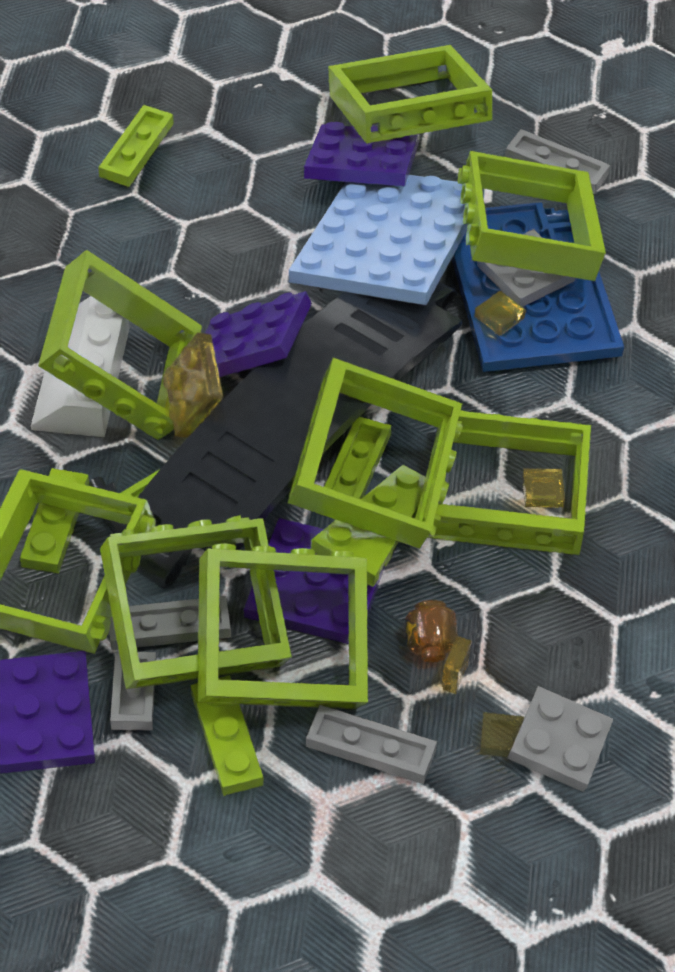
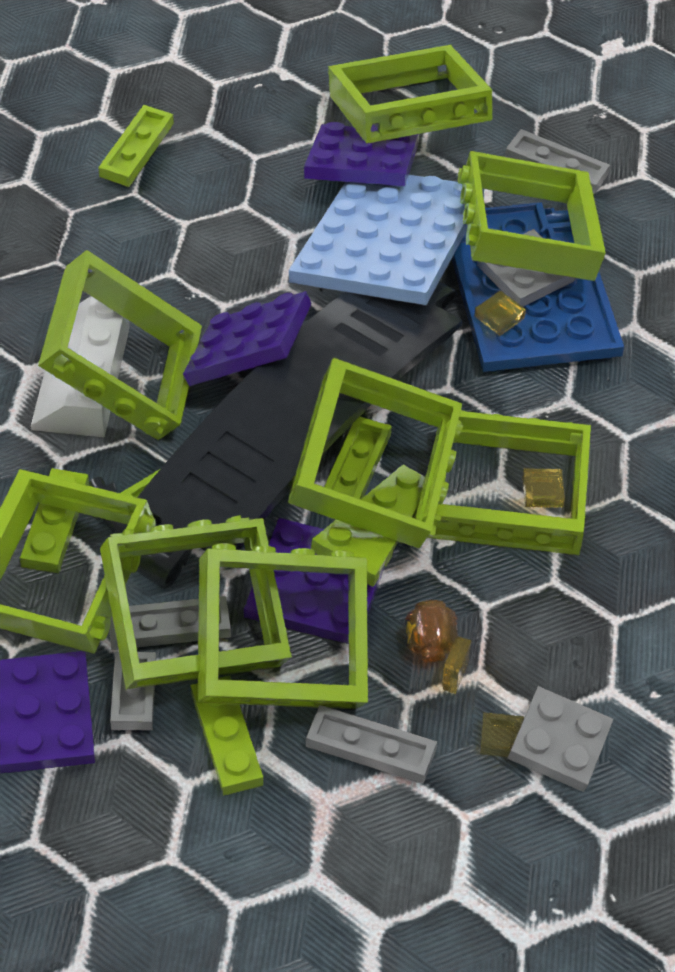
clear yellow plate [163,332,223,438] -> none

